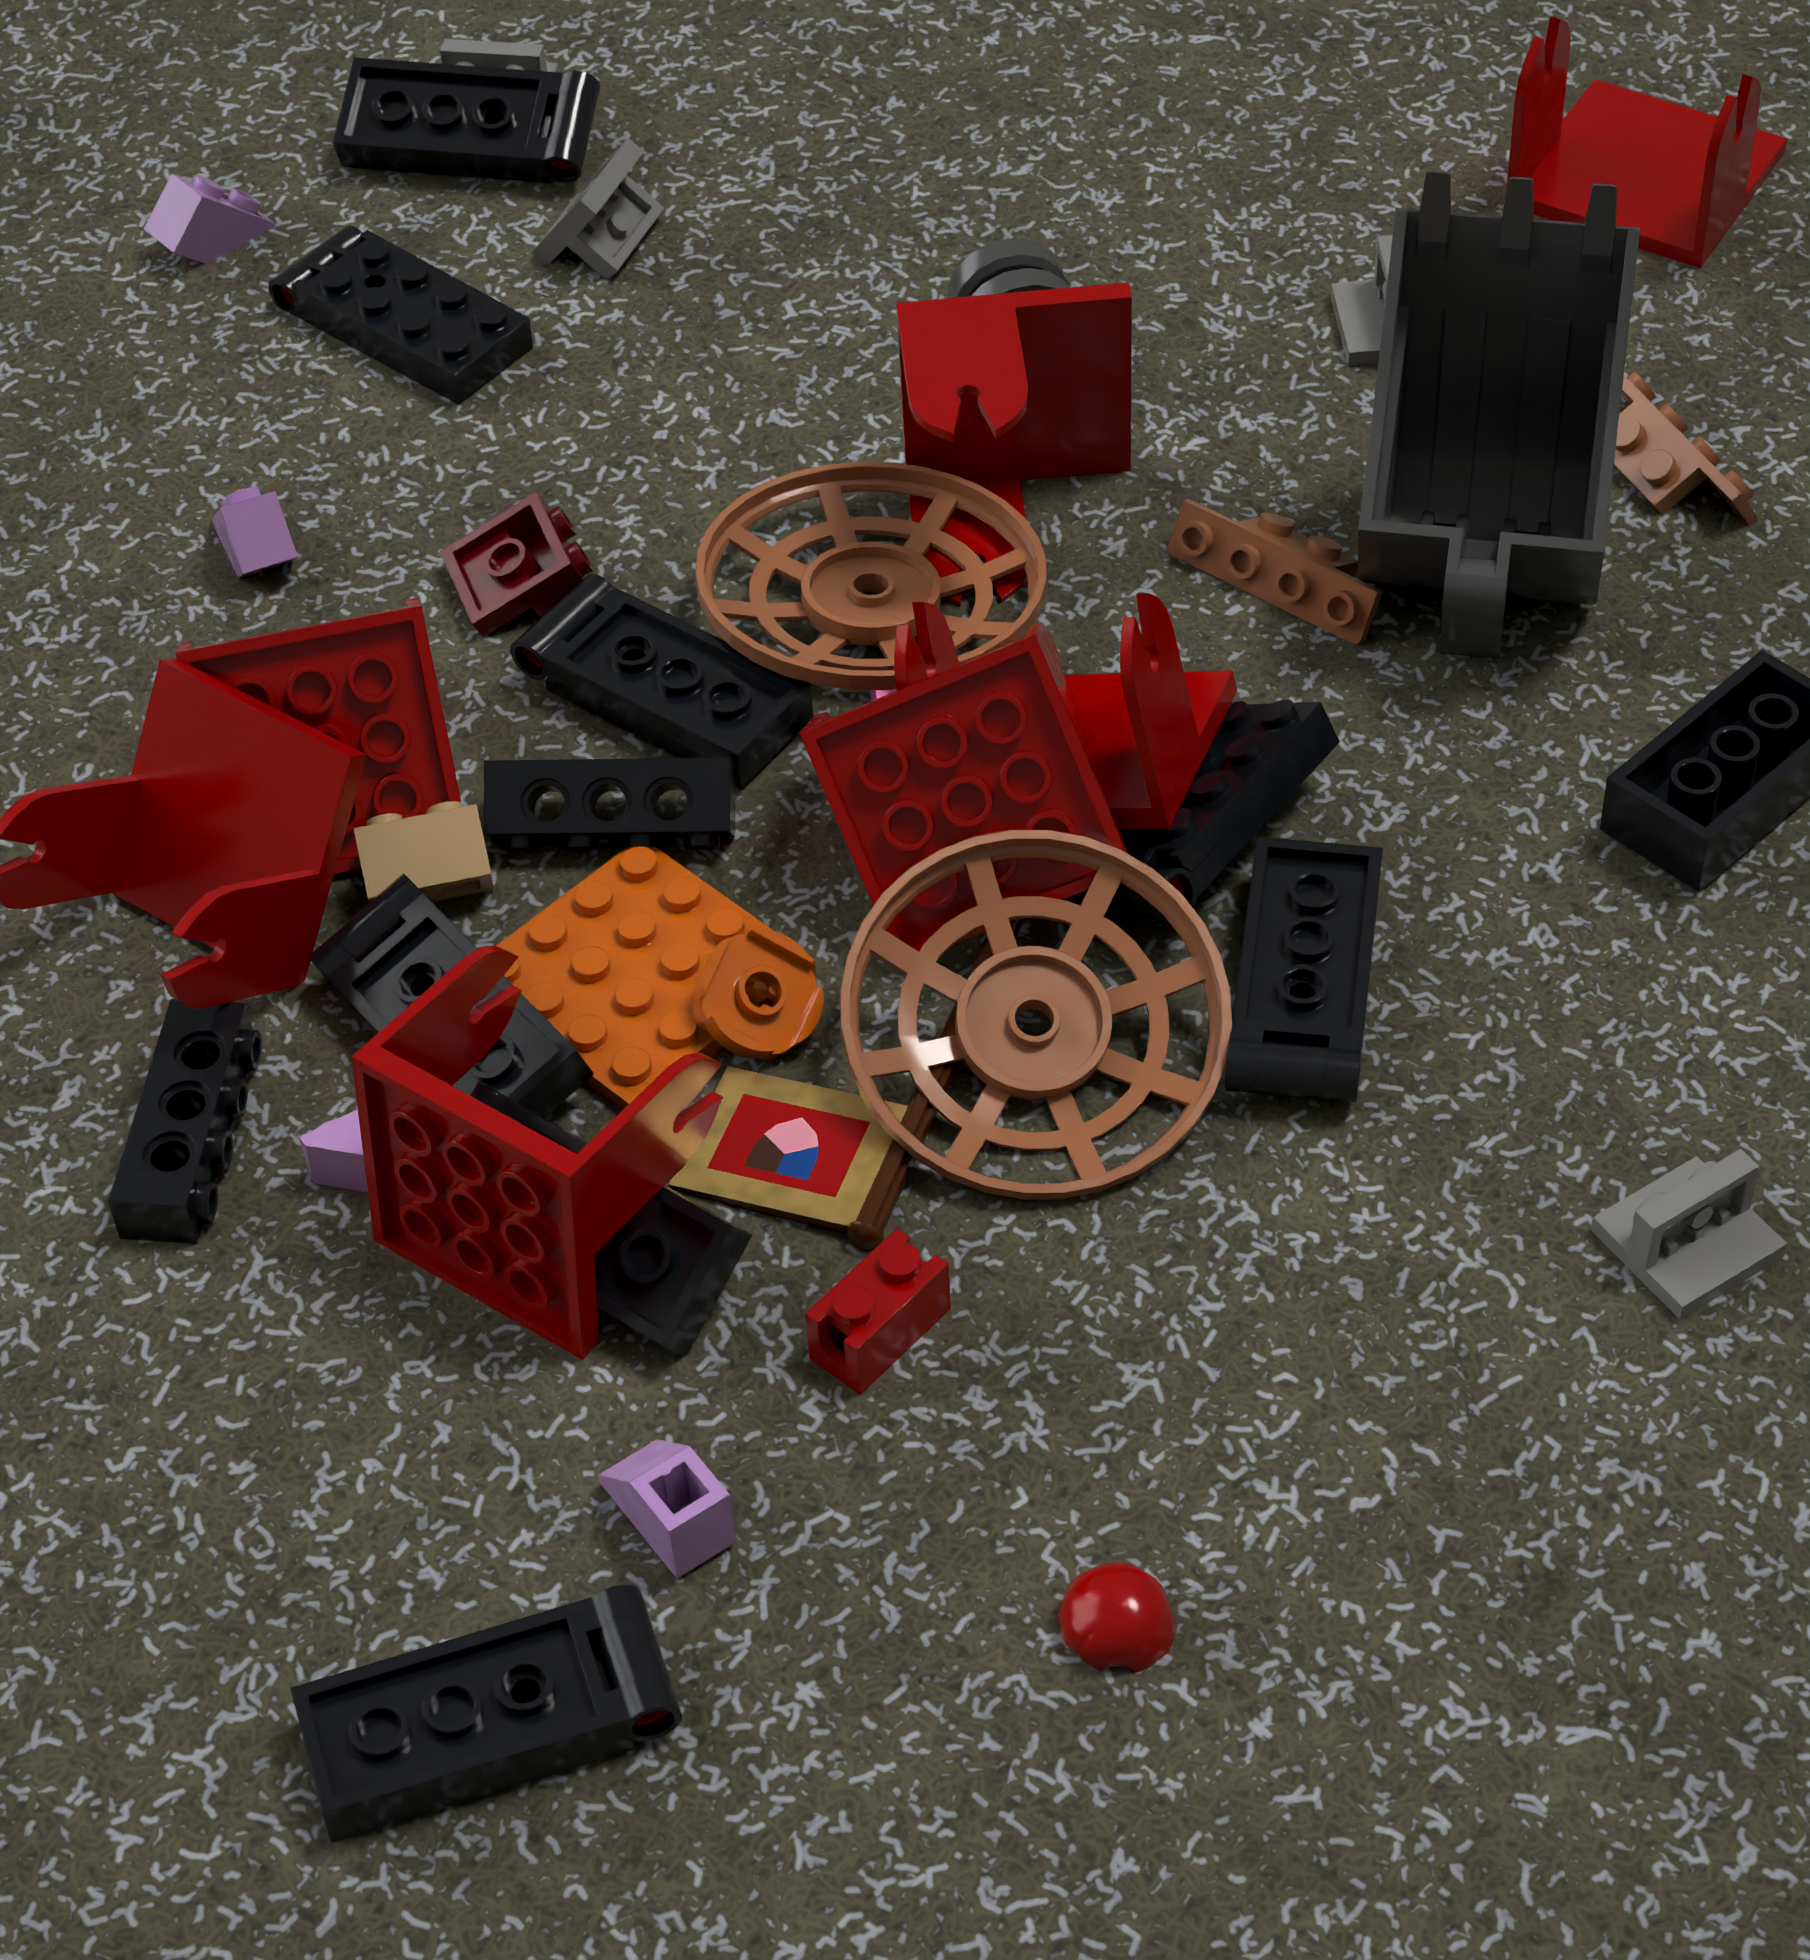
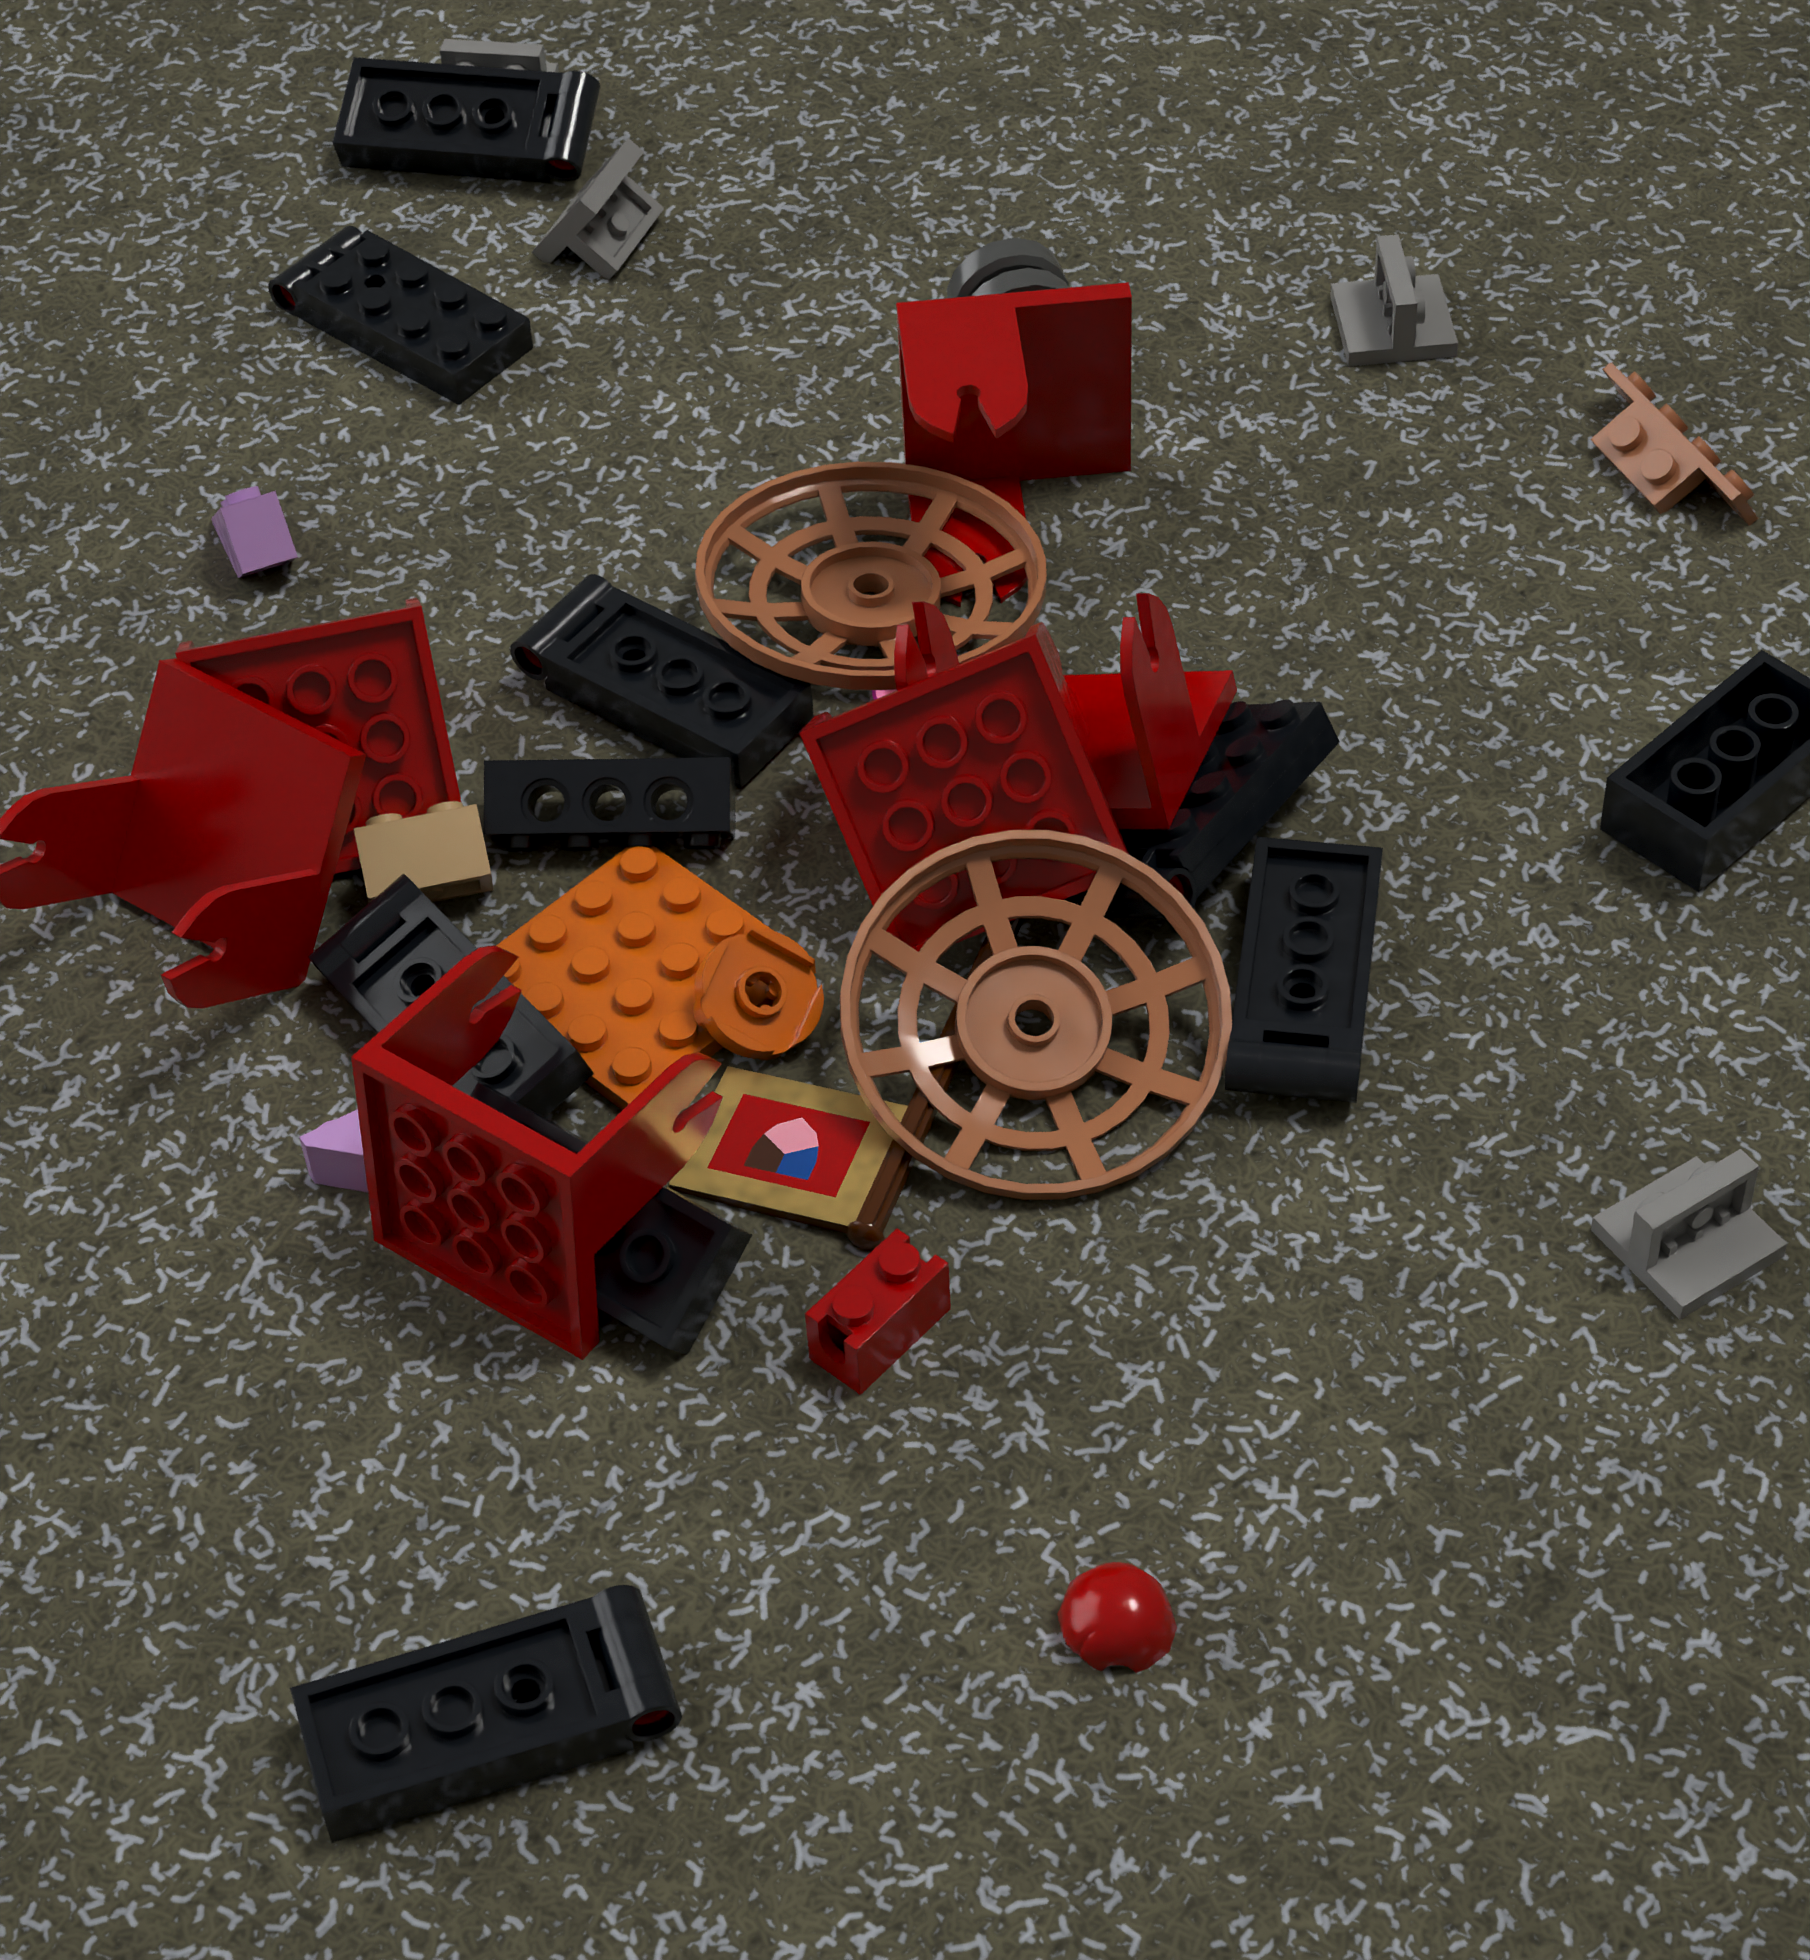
black brick [108,999,262,1244] -> none
lavender slope [144,174,275,264] -> none
dark red plate [440,491,594,637] -> none
lavender slope [598,1439,736,1578] -> none
nougat bracket [1167,499,1383,644] -> none
dark grey piece [1358,170,1640,659] -> none
red piece [1505,16,1788,268] -> none

